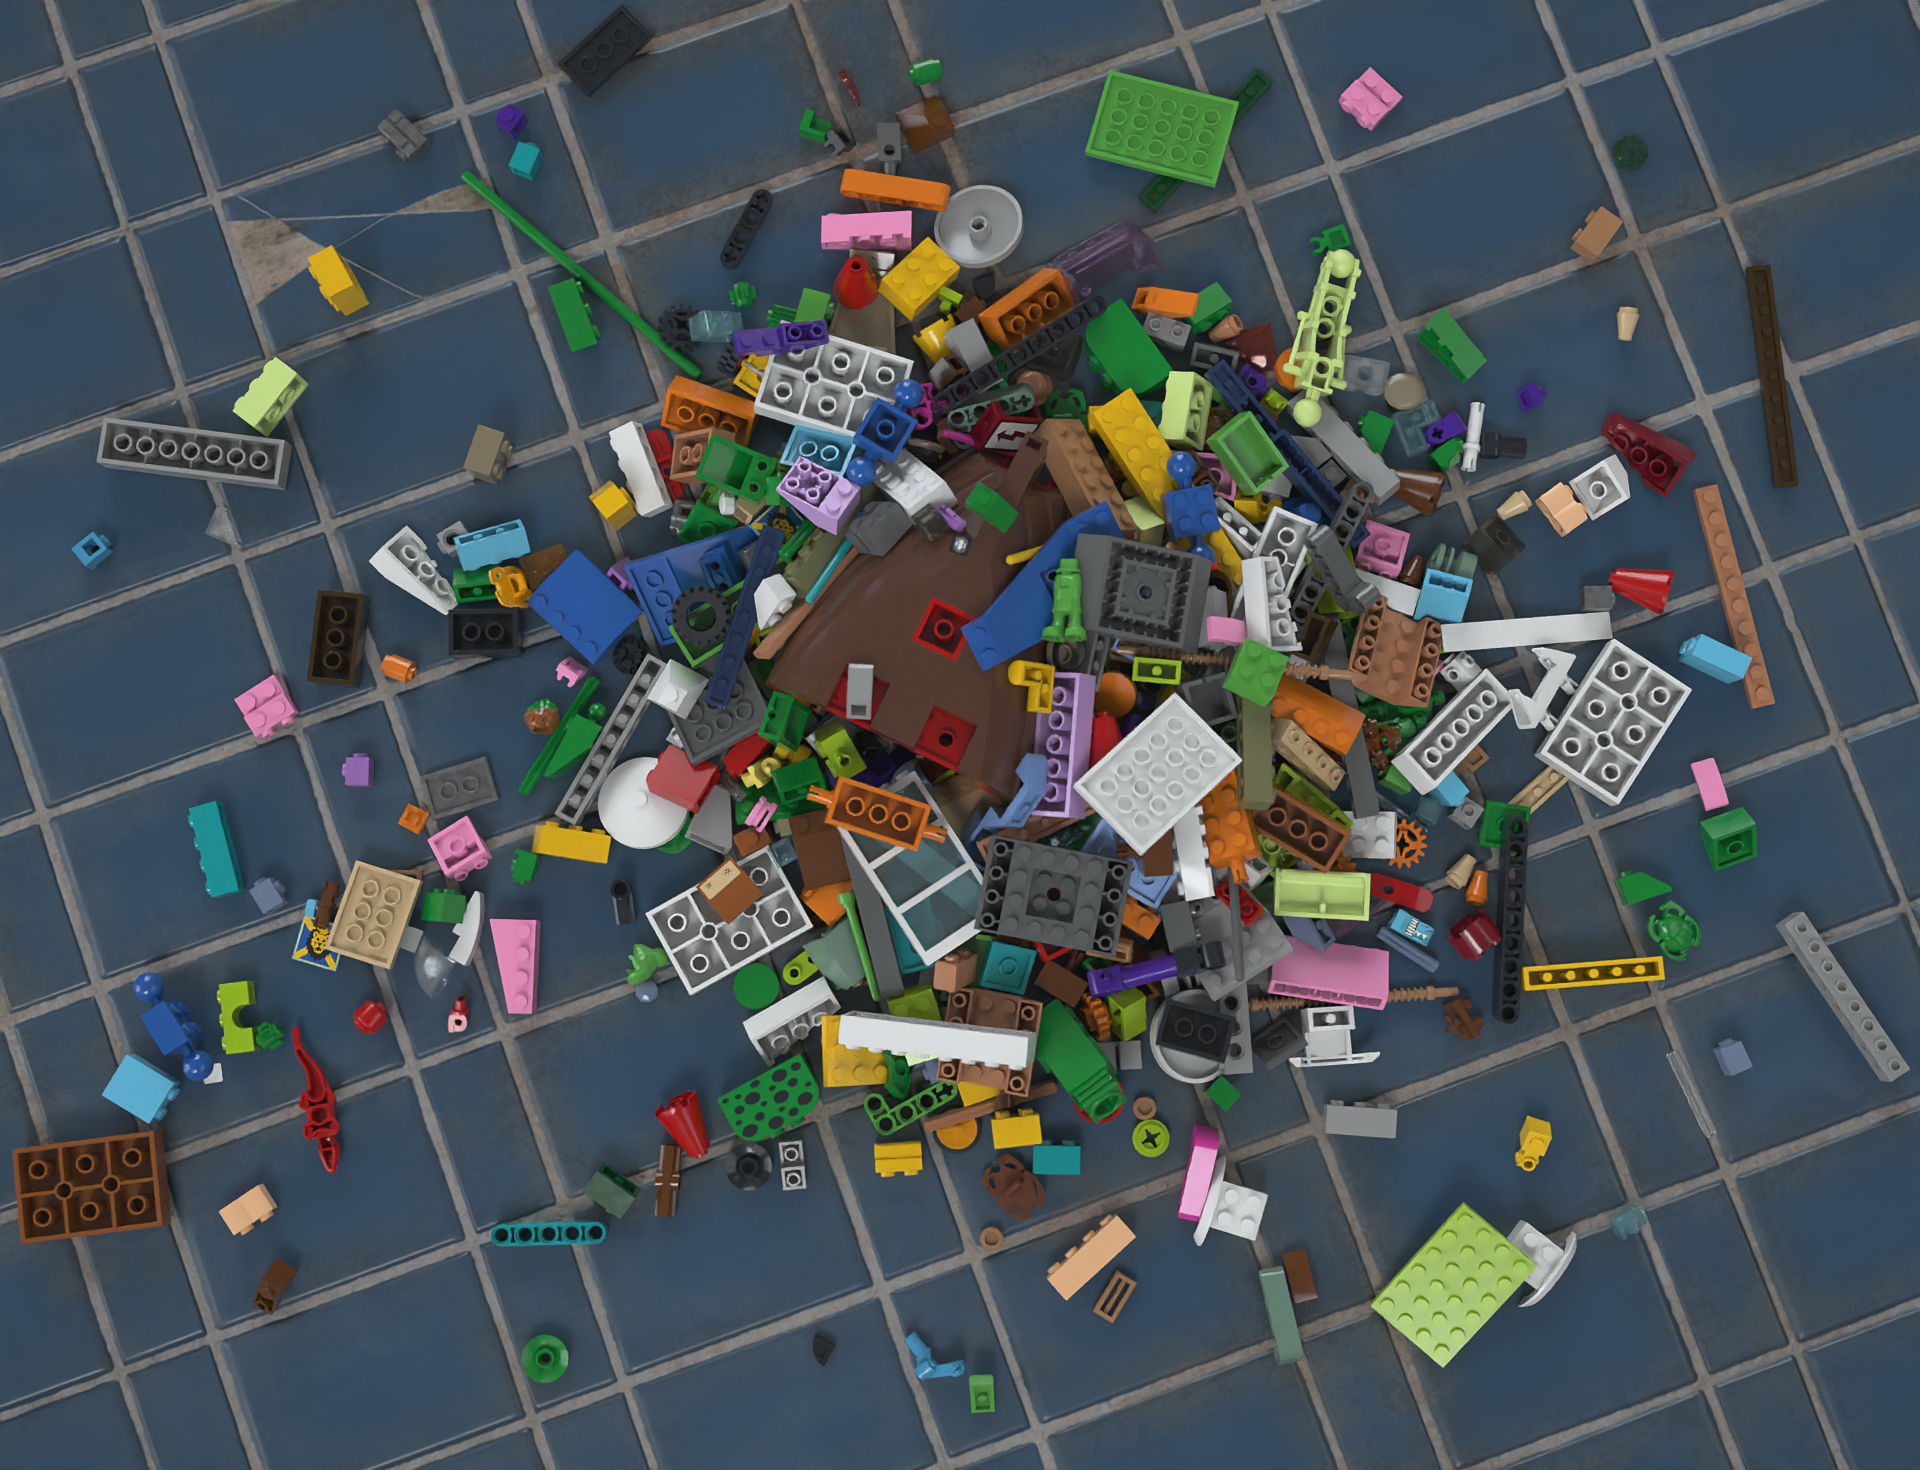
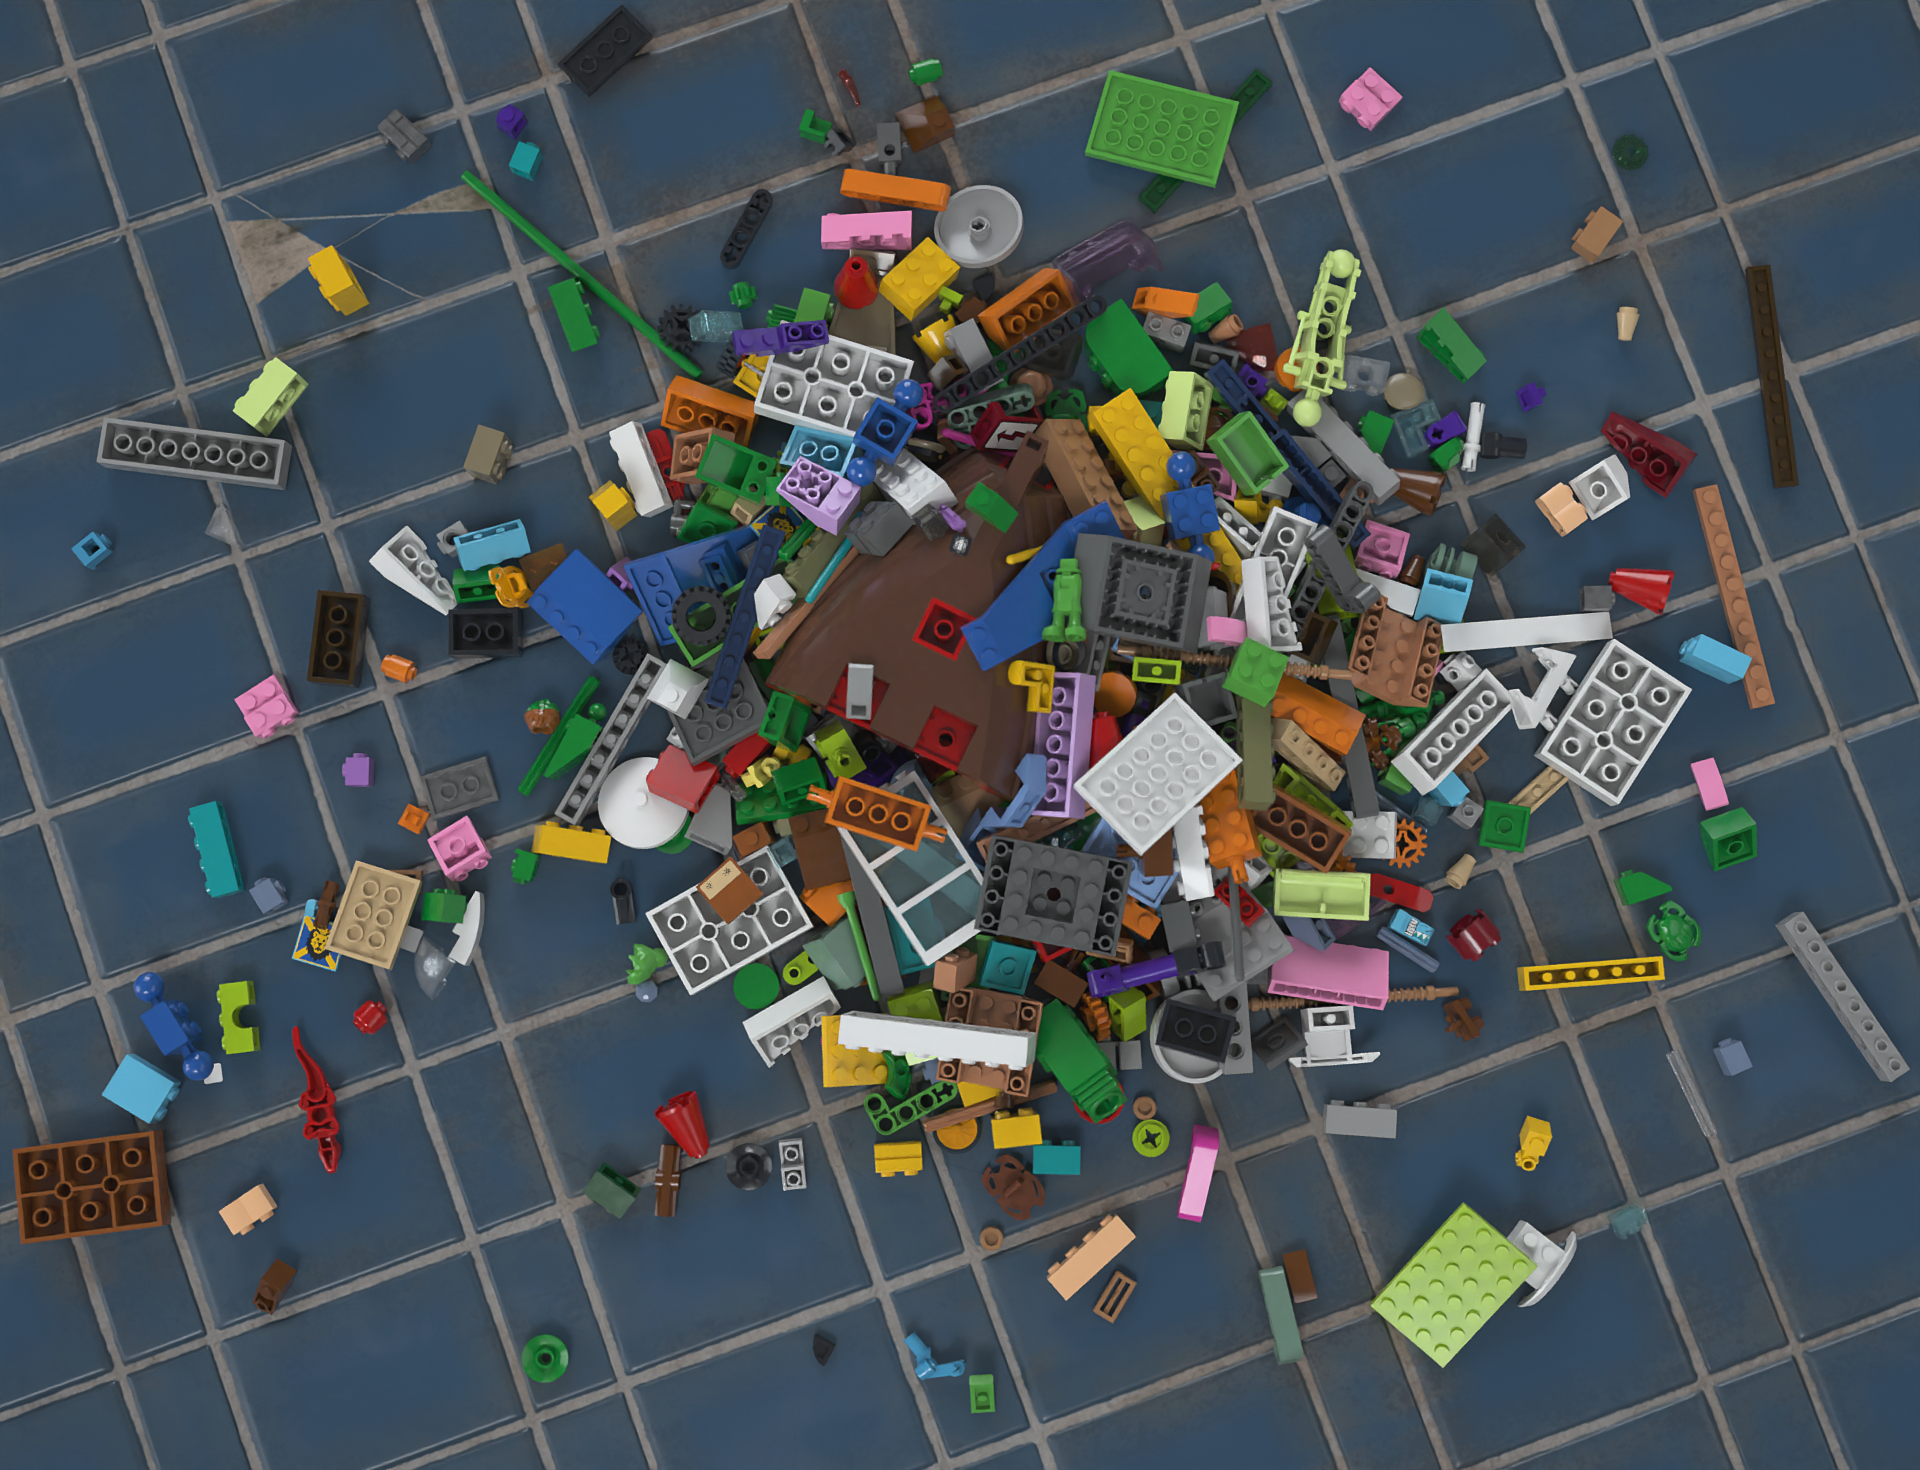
green gear [255,1021,285,1050] -> none
piece [448,996,470,1032] -> none
bright pink wedge [490,919,541,1014] -> none
teal beam [491,1220,609,1246] -> none
bright pink tile [556,656,588,687] -> none
green brick [717,1052,821,1141] -> none
white tile [719,492,735,515] -> none
bright pink wheel [745,796,778,833] -> none
white piece [1193,1156,1268,1246] -> none
green panel [1203,1075,1241,1112] -> none
green plate [1308,224,1351,256] -> none
orange cone [1465,870,1488,906] -> none
black beam [1492,817,1529,1024] -> none
tan cone [1496,490,1532,521] -> none

